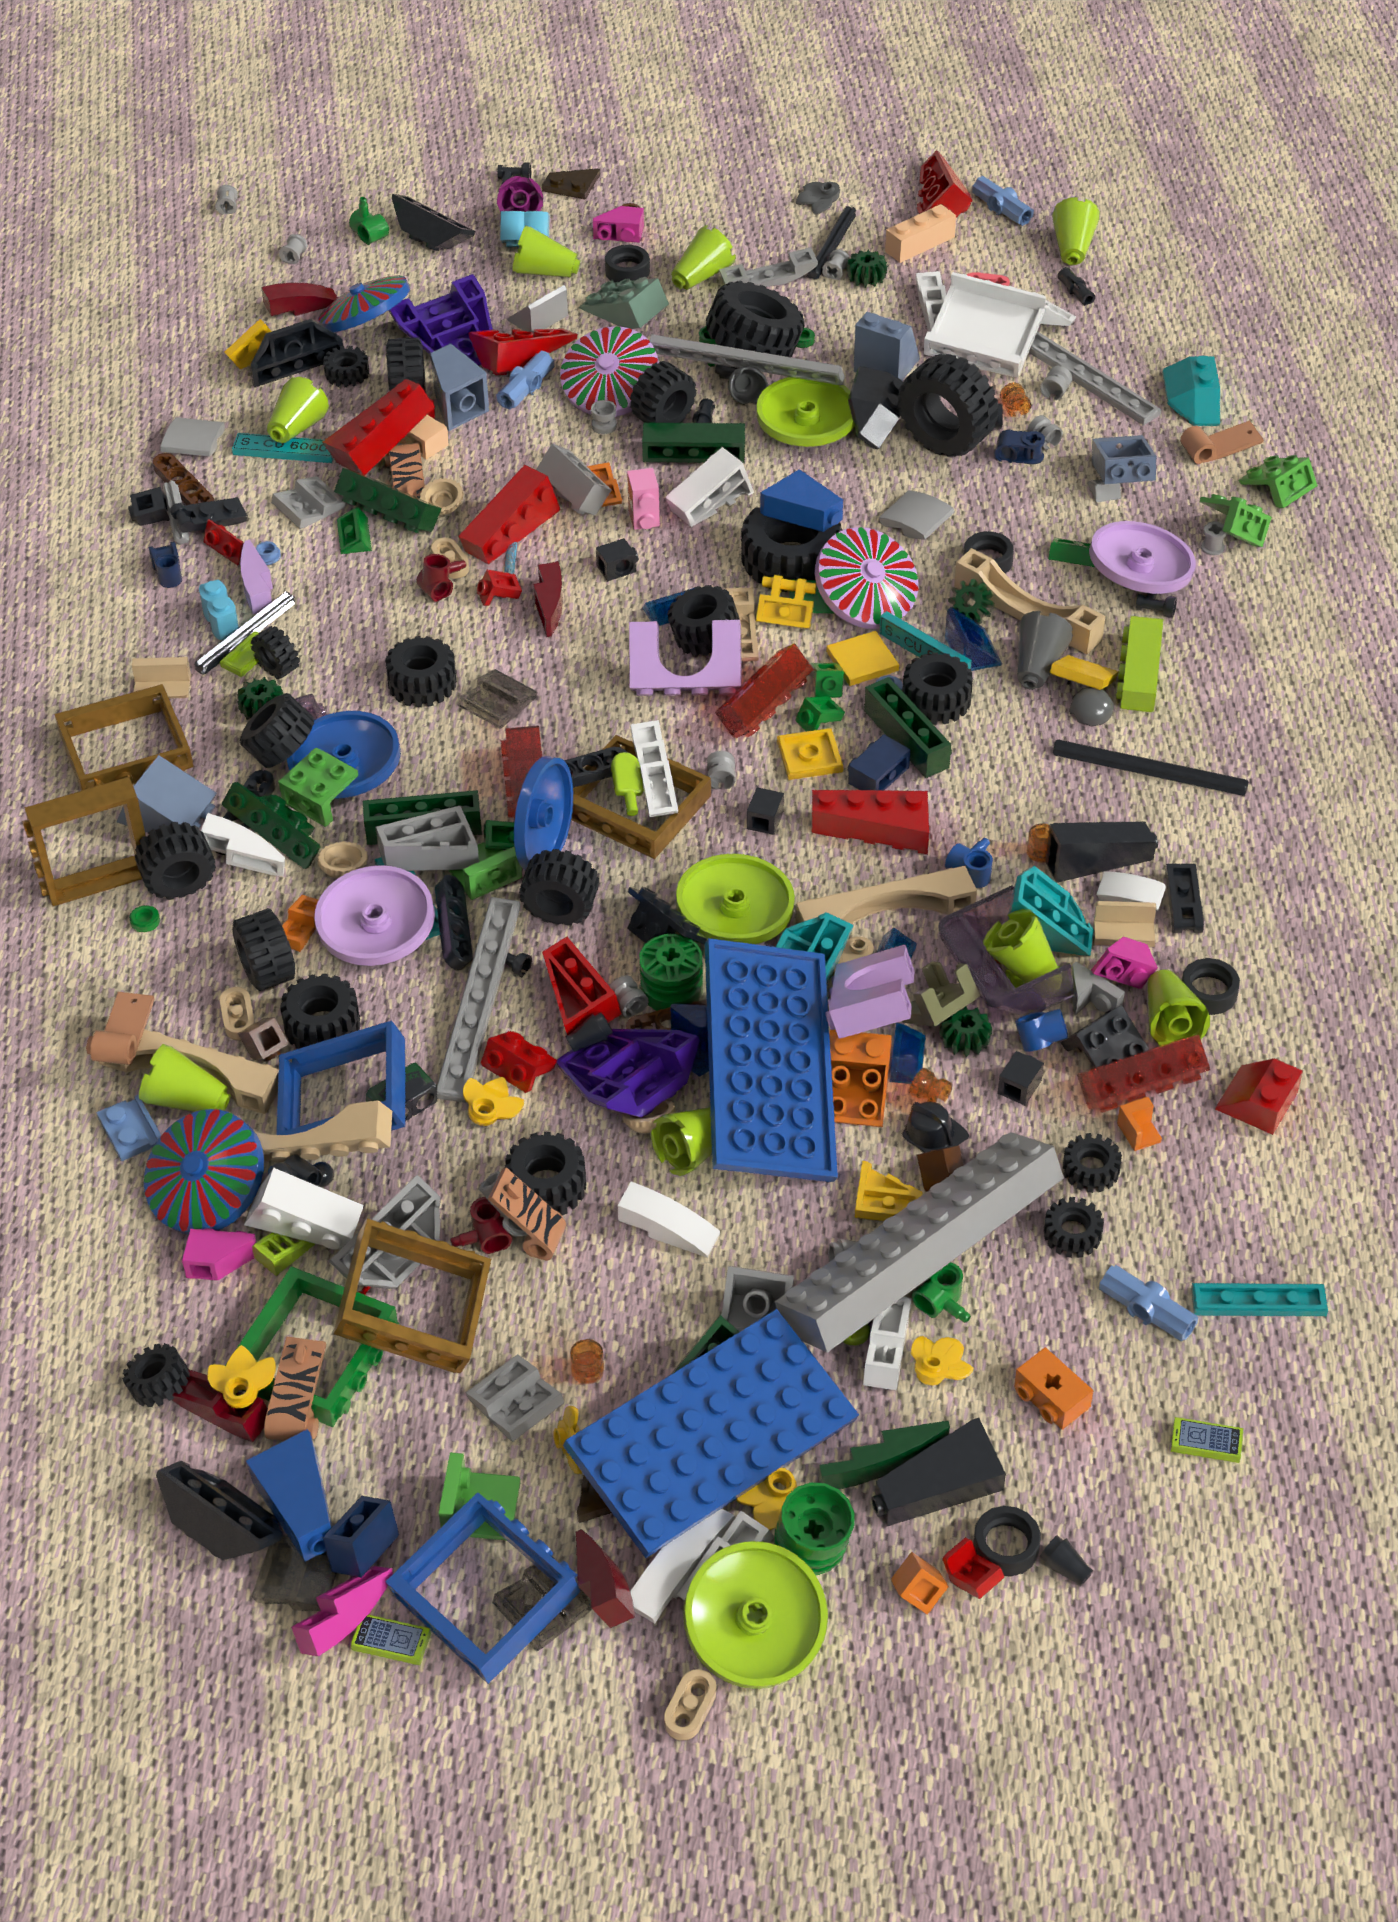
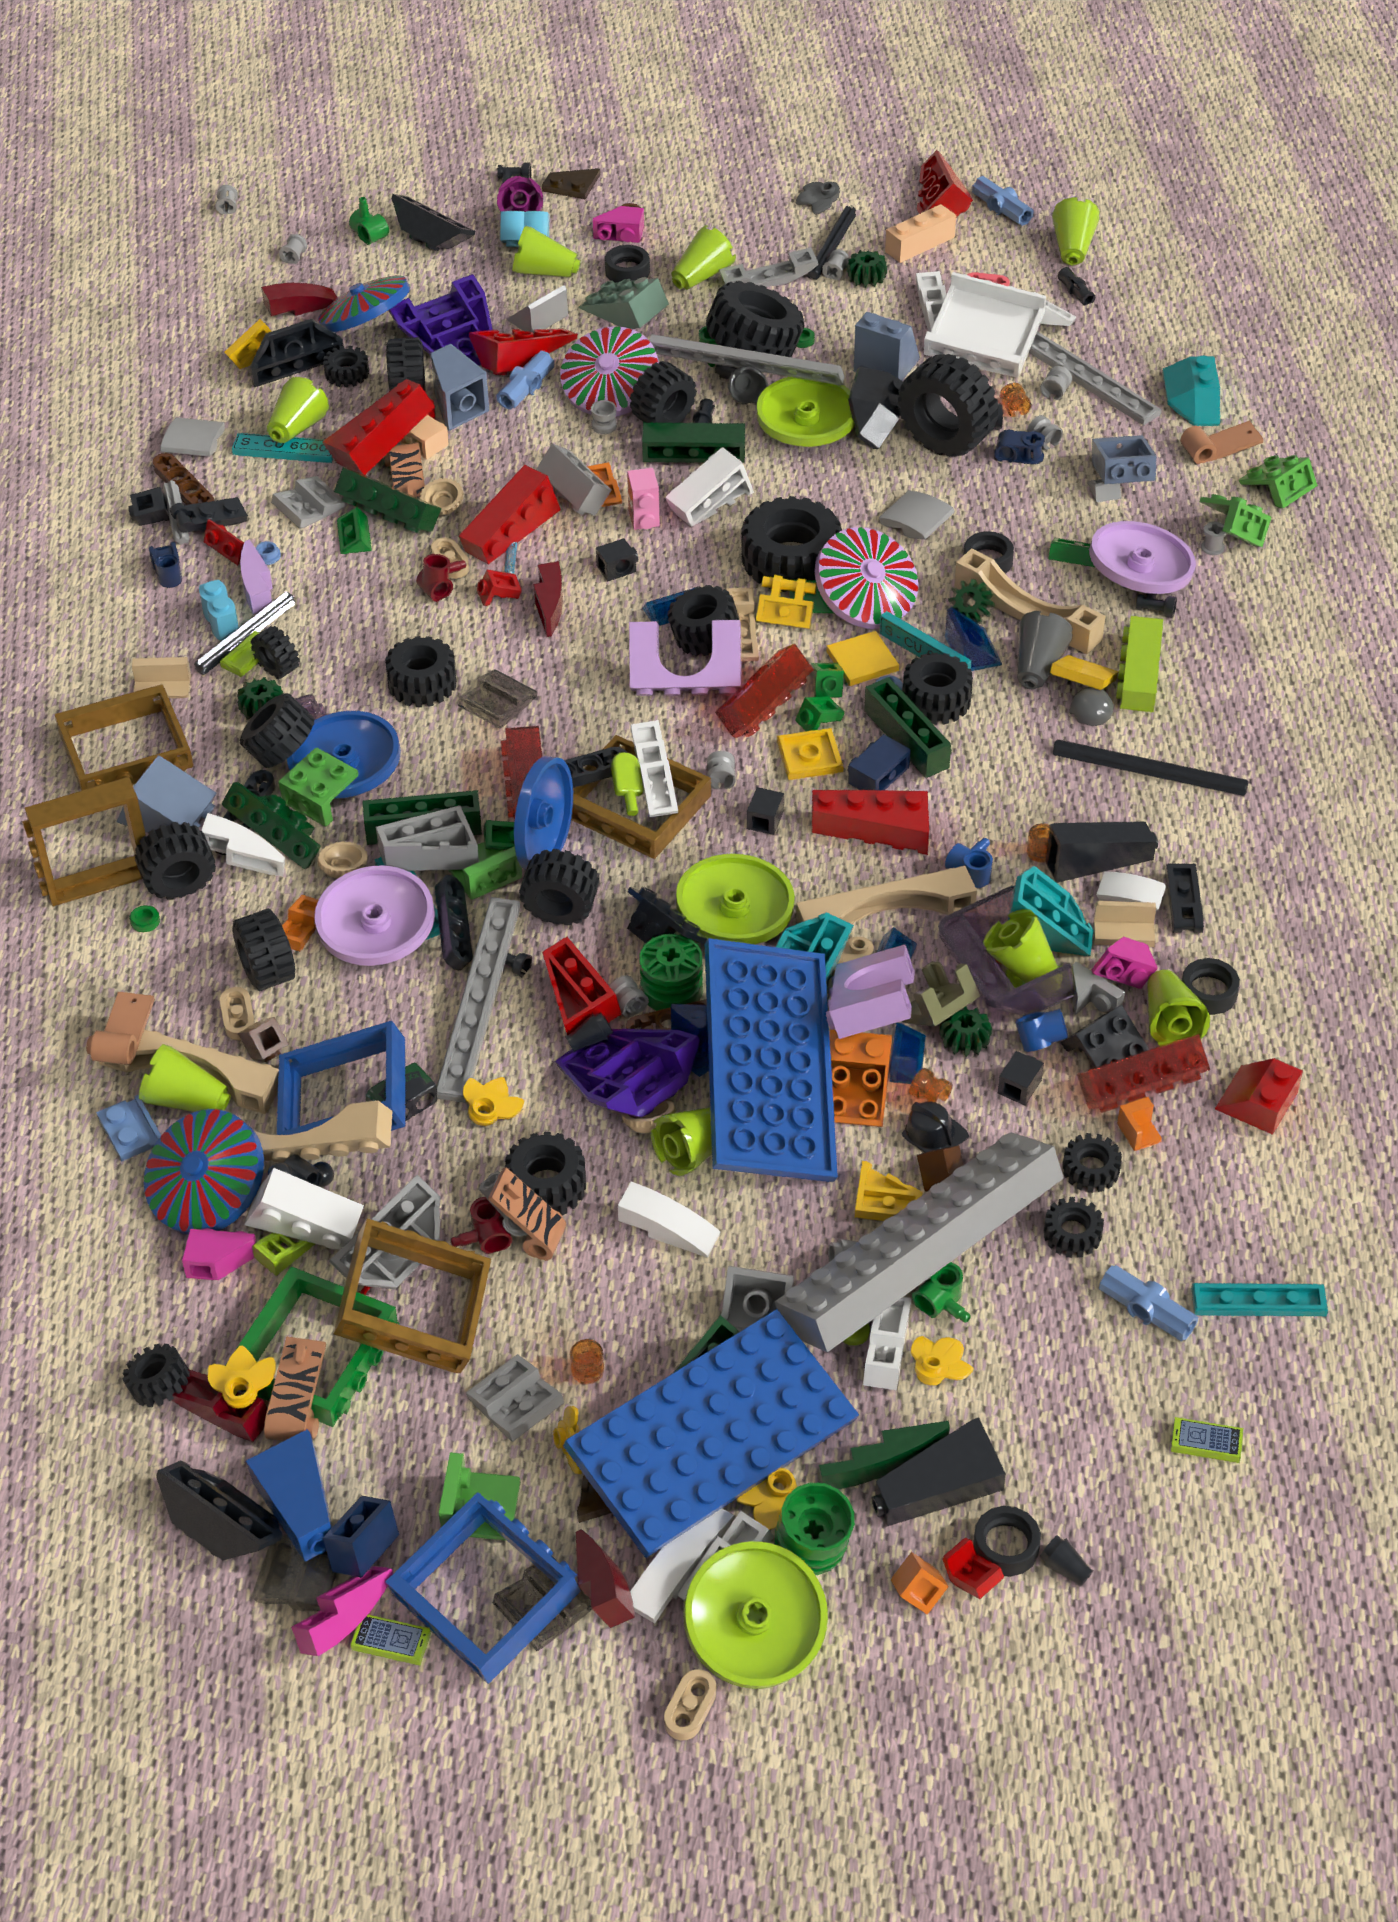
black tyre [280,974,360,1049] -> none
red bracket [481,1031,557,1093] -> none
blue slope [760,469,843,532] -> none
orange brick [1014,1347,1094,1430] -> none

